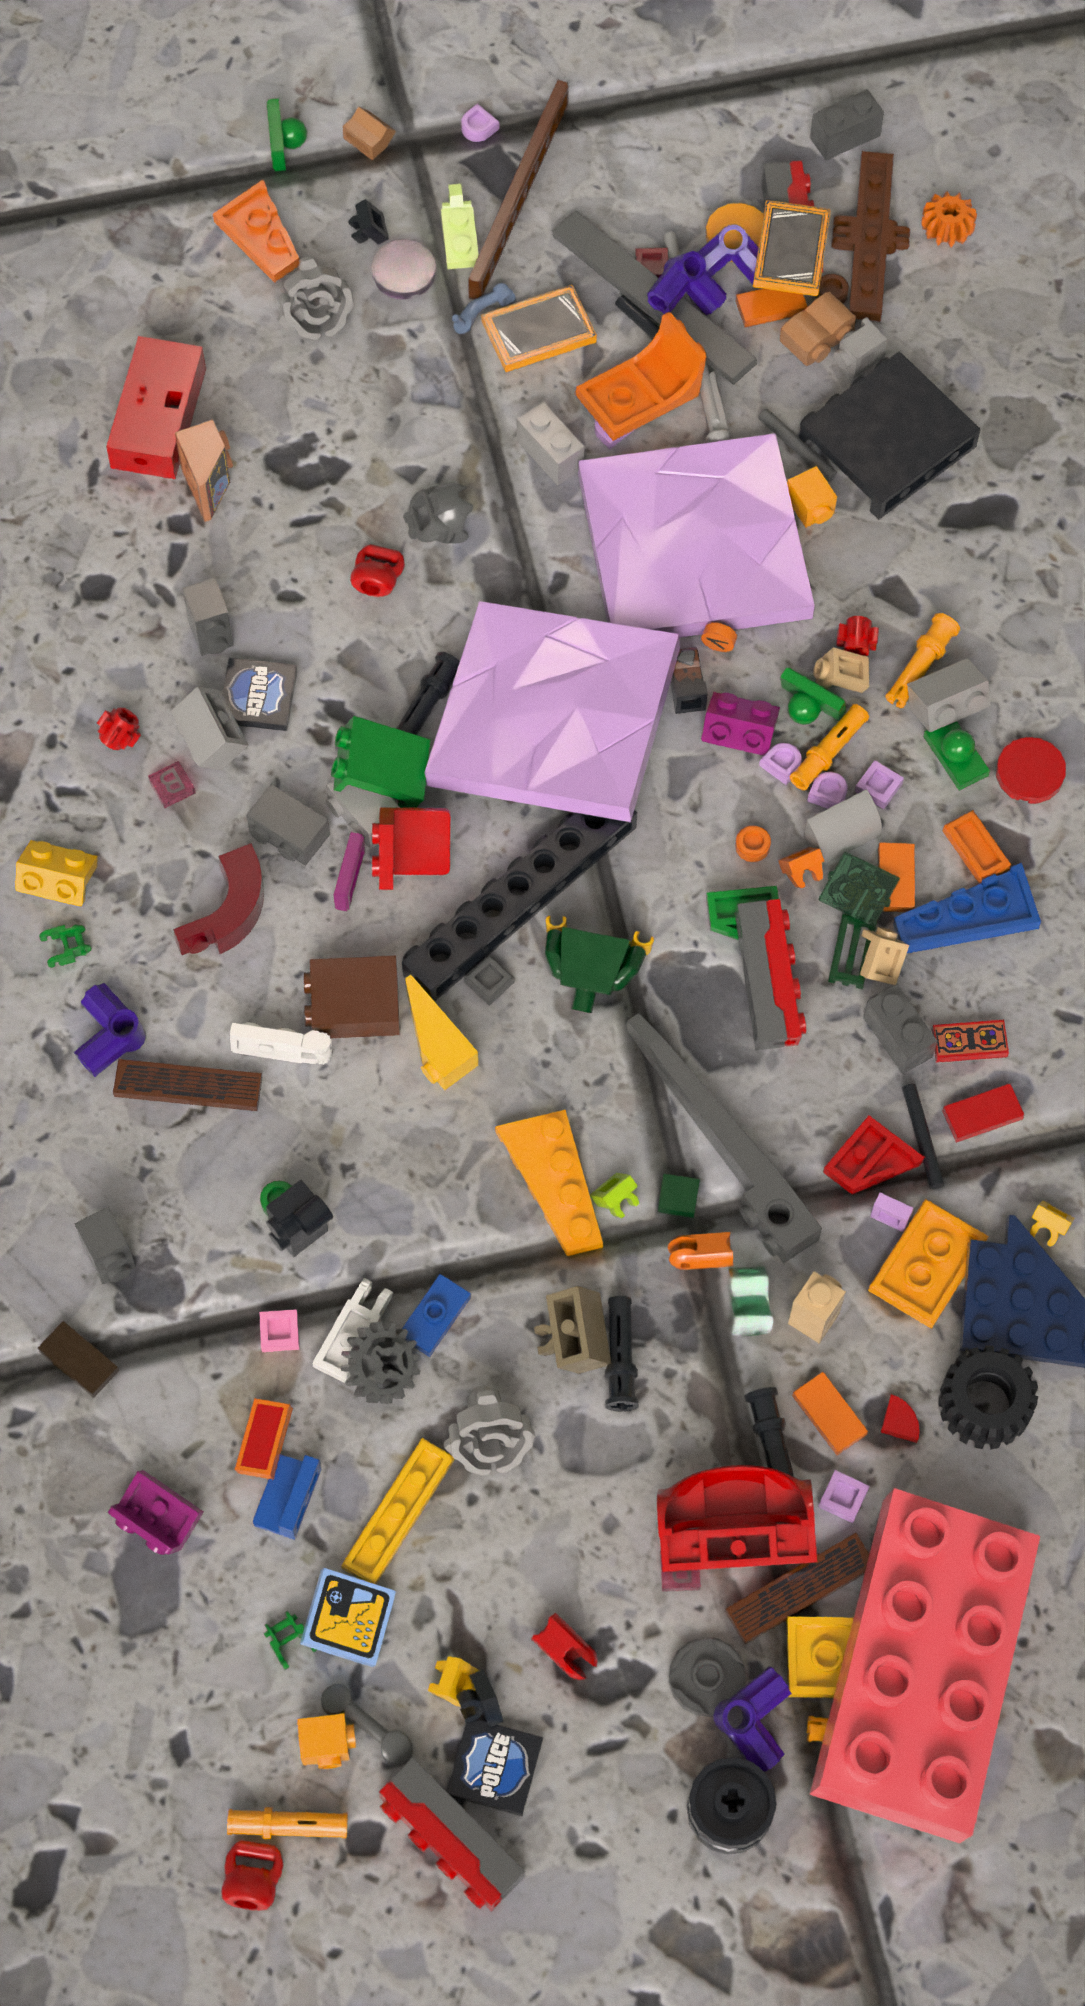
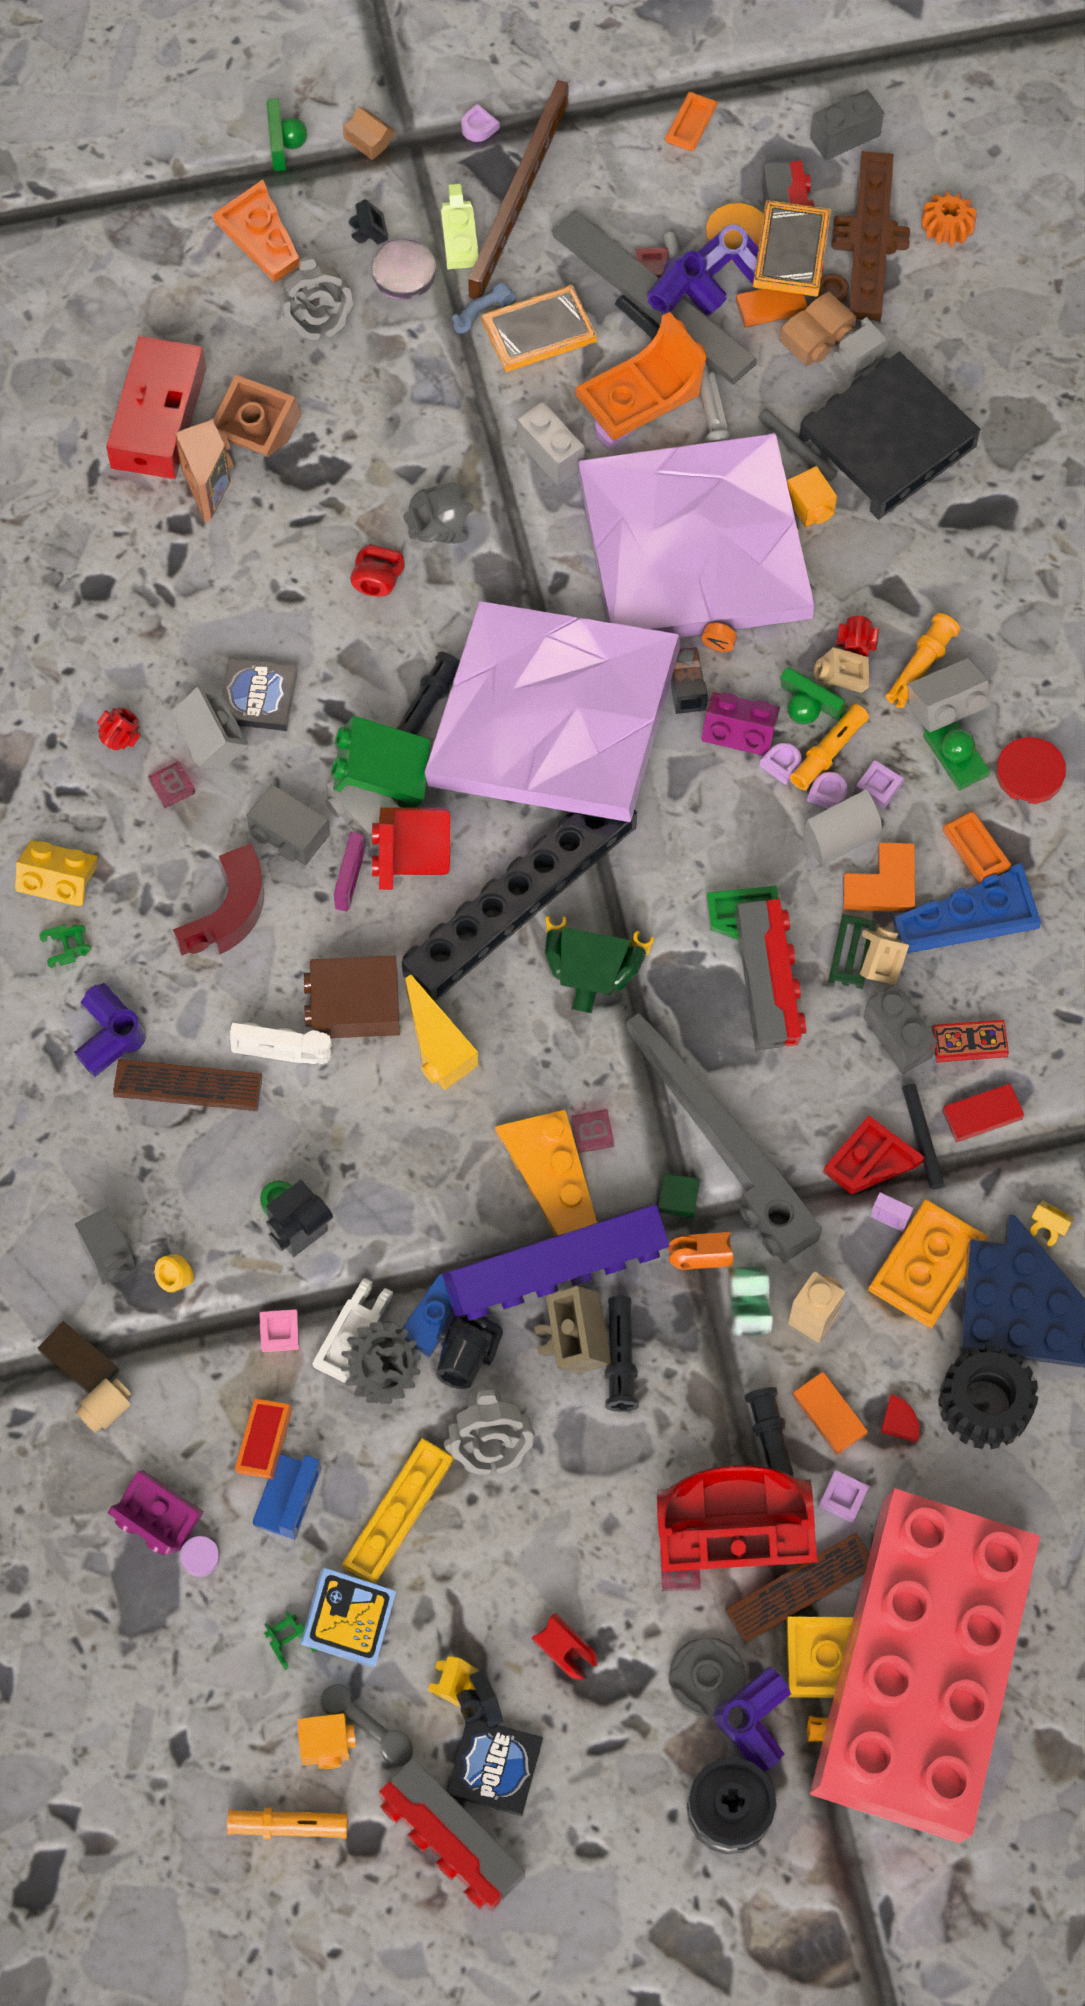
piece [182,578,233,656] -> none
red piece [221,1840,284,1911] -> none
dark grey tile [464,955,515,1006] -> none
lime tile [590,1172,639,1219] -> none
orange tile [735,826,771,862] -> none
orange tile [778,847,825,888] -> none
clear green piece [818,852,900,927] -> none
none -> tan brick [75,1378,132,1434]
none -> yellow tile [154,1254,194,1292]
none -> lavender tile [180,1536,220,1577]
none -> nougat slope [213,374,302,457]
none -> black piece [436,1306,503,1389]
none -> dark purple brick [442,1204,670,1321]
none -> clear pink tile [571,1109,614,1153]
none -> orange tile [665,92,718,152]

